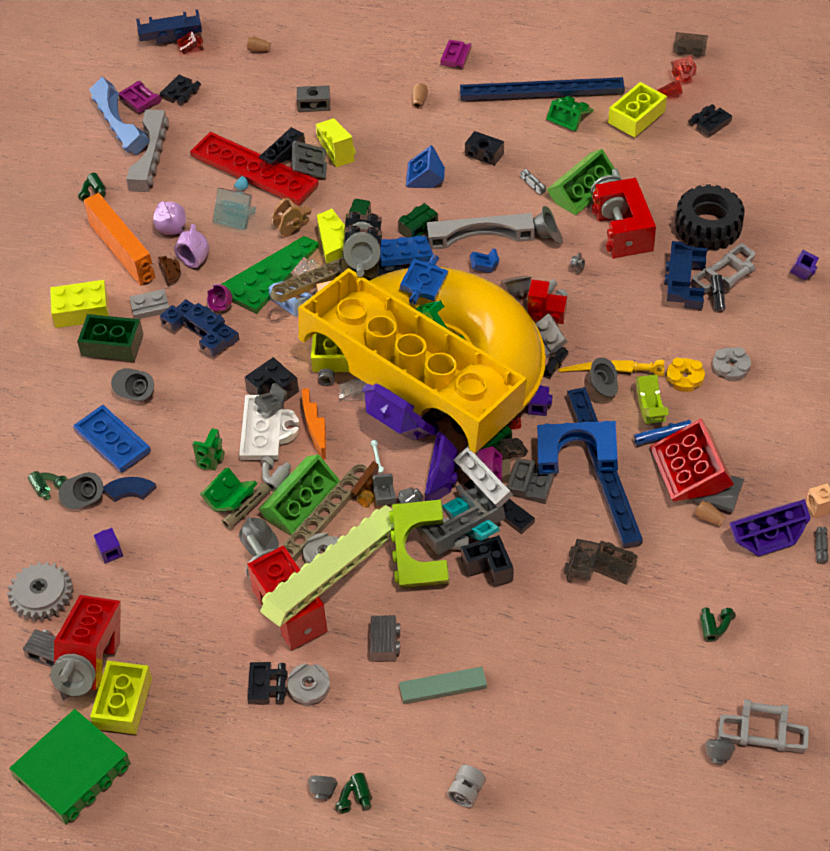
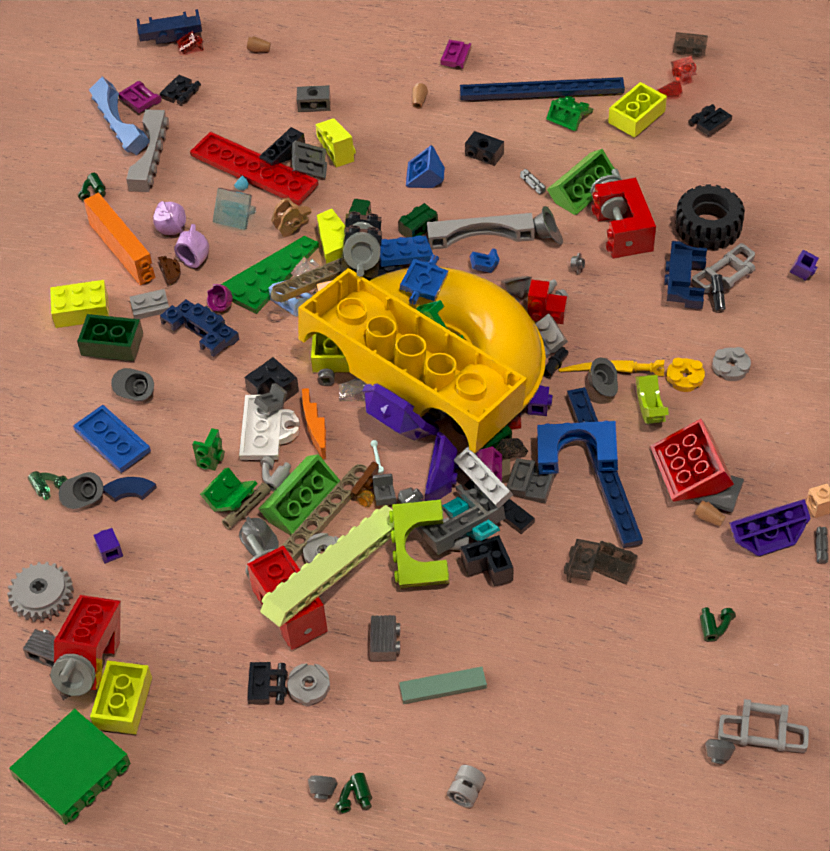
blue pin [634,420,691,446] -> none

